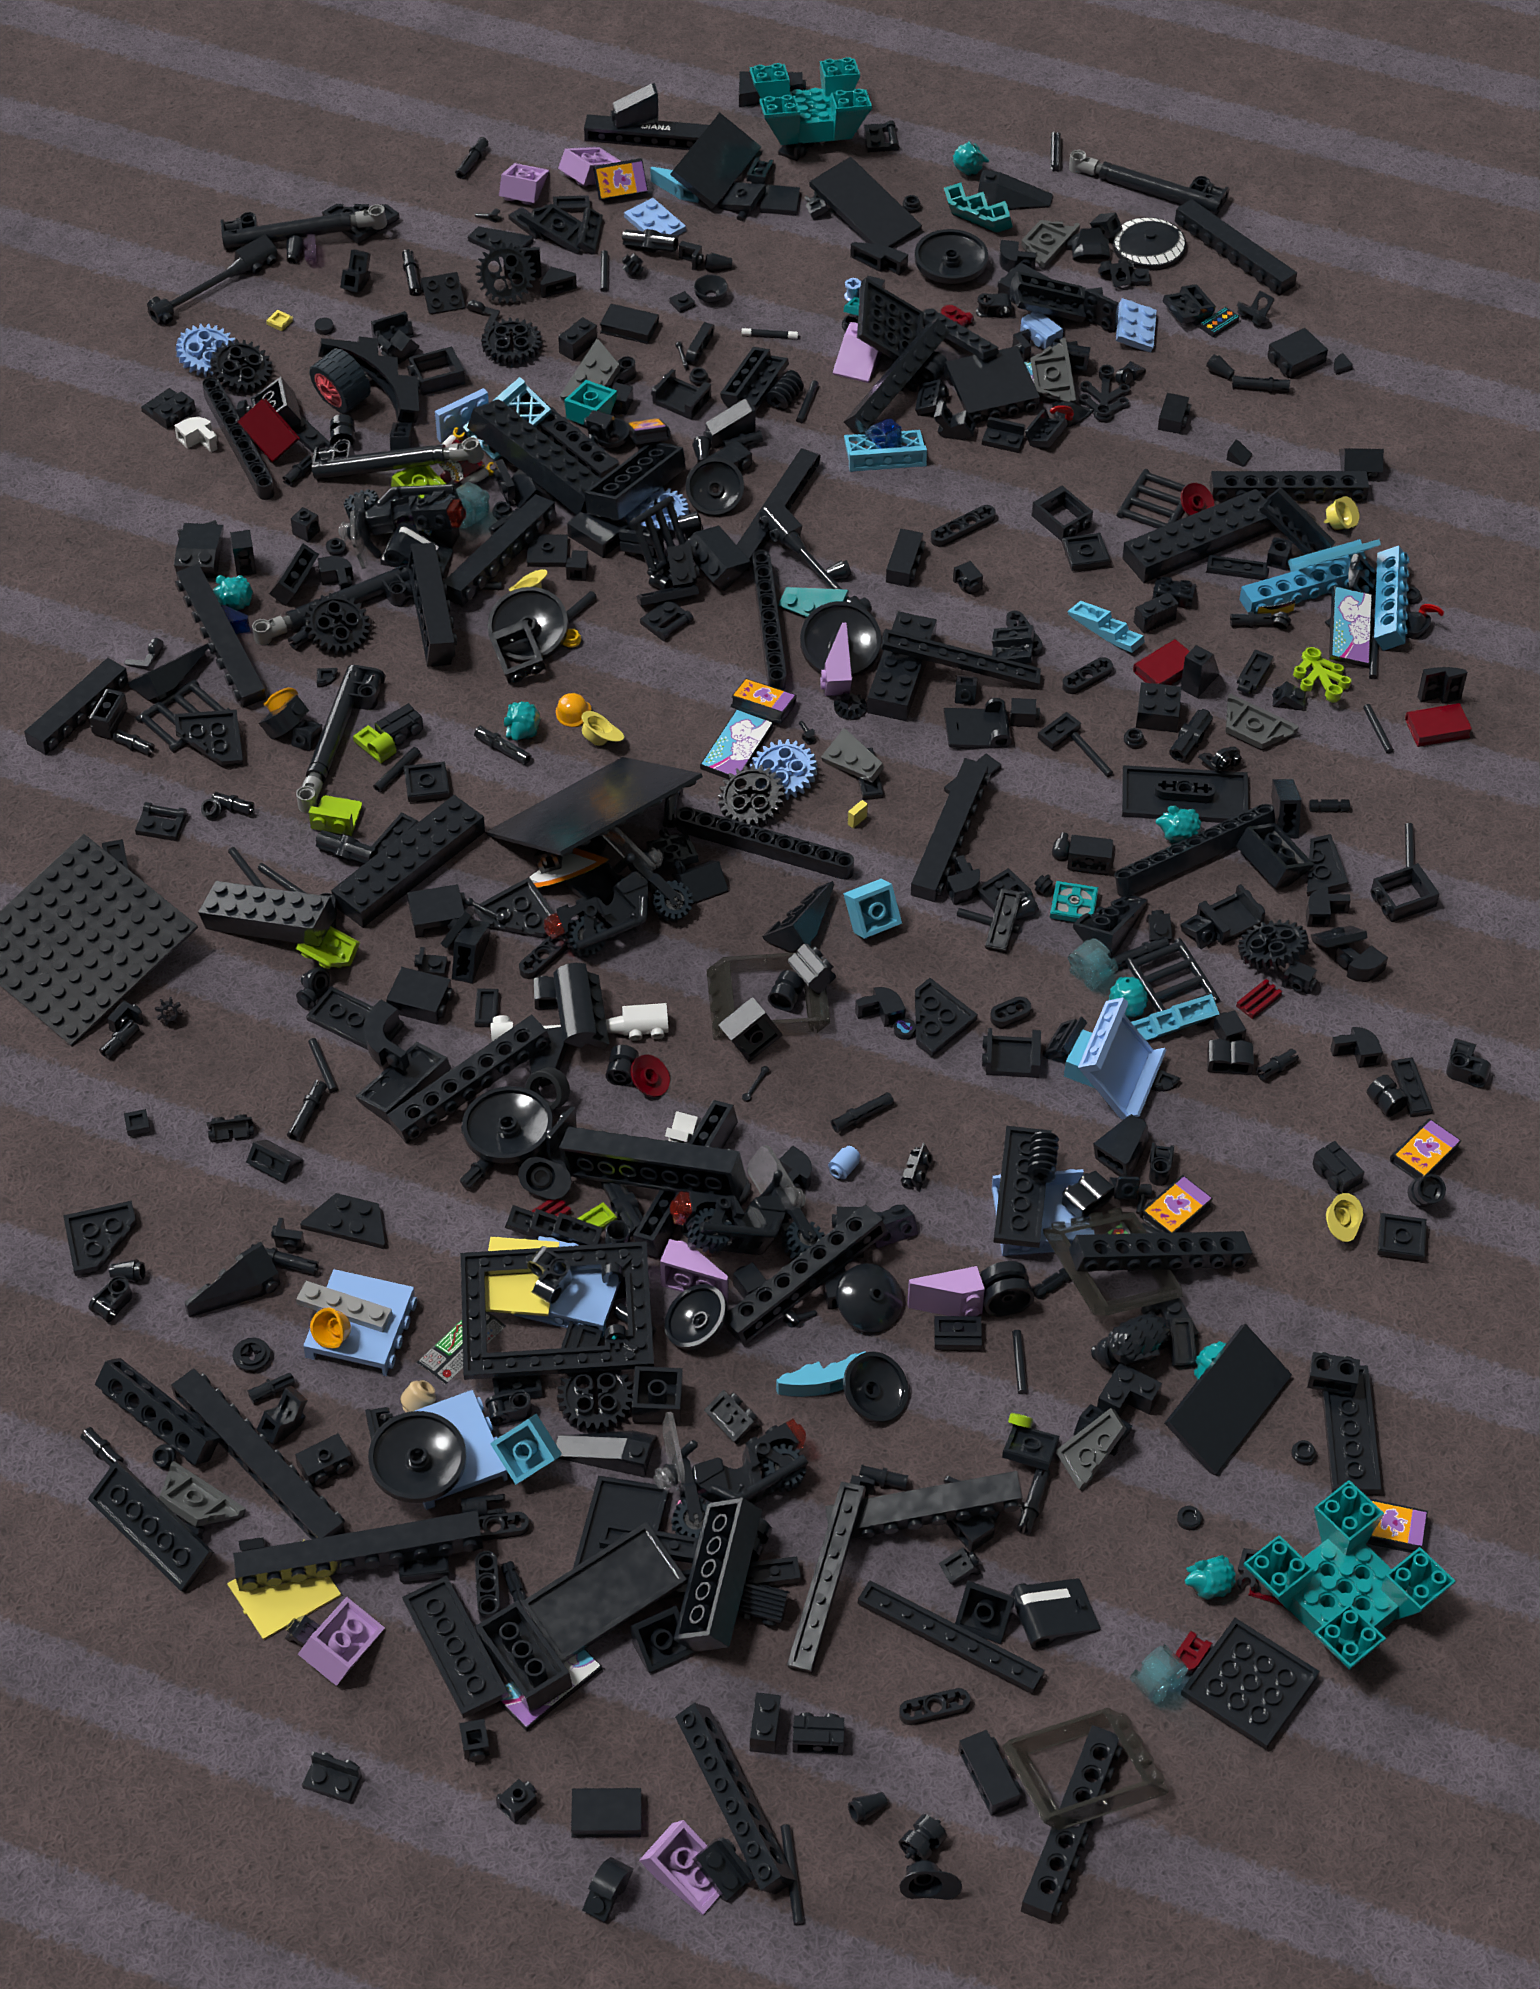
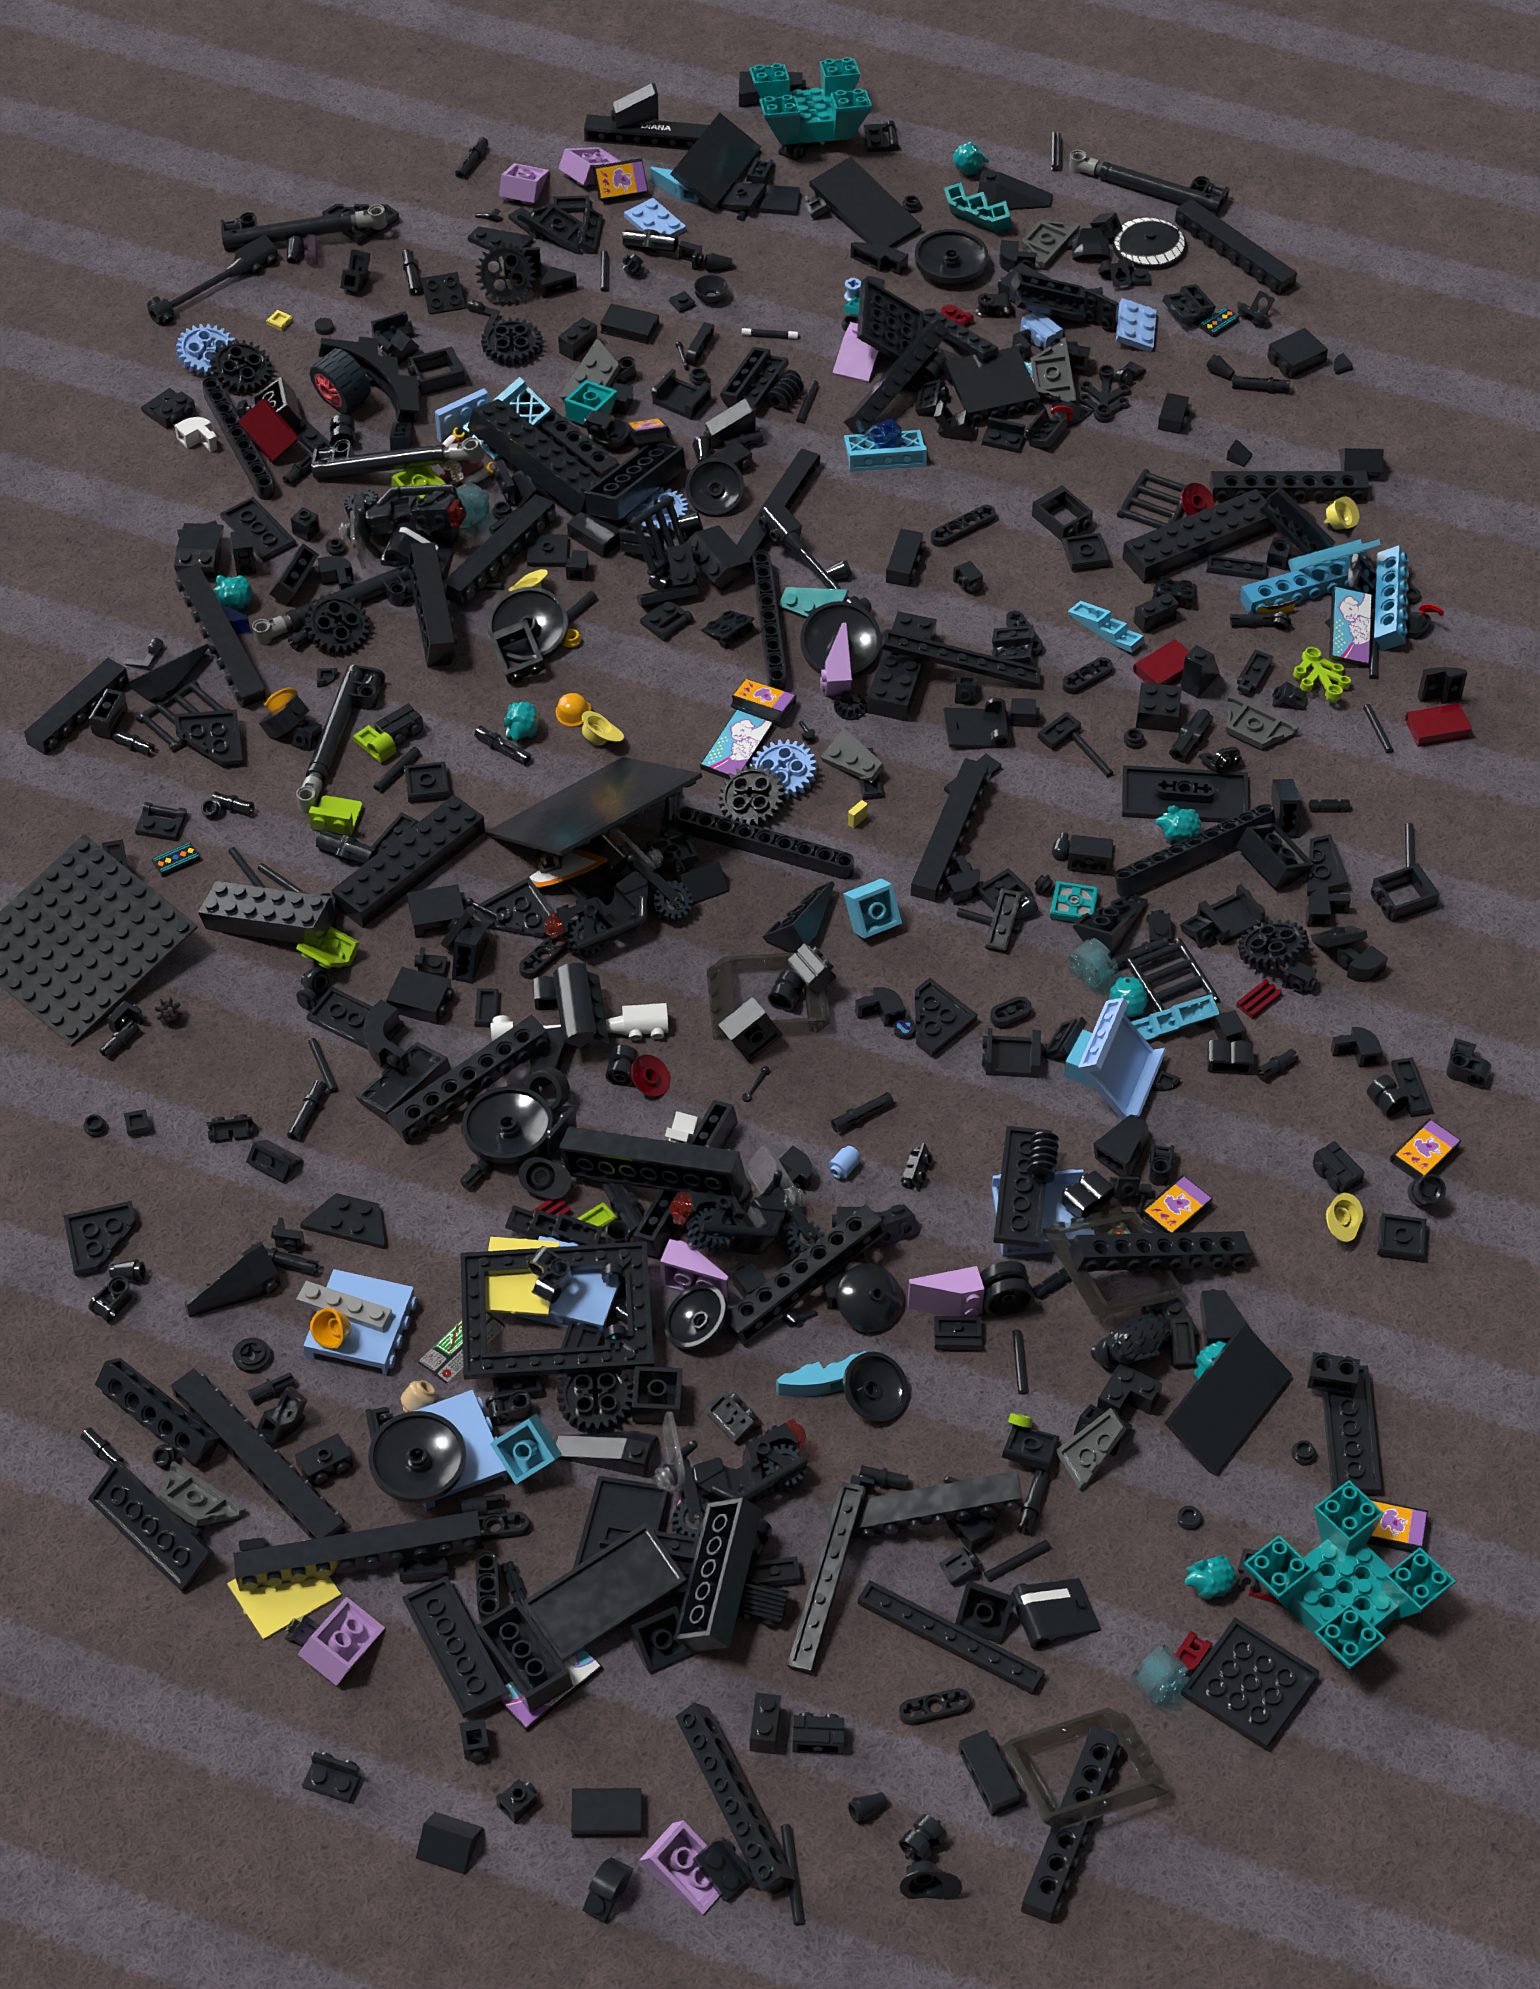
none -> black plate [83,1114,106,1136]
none -> black tile [152,842,200,877]
none -> black tile [220,497,297,562]
none -> black slope [416,1812,483,1874]
none -> black hinge [701,610,755,648]
none -> black bar [984,1539,1050,1582]
none -> black slope [1200,1289,1252,1347]

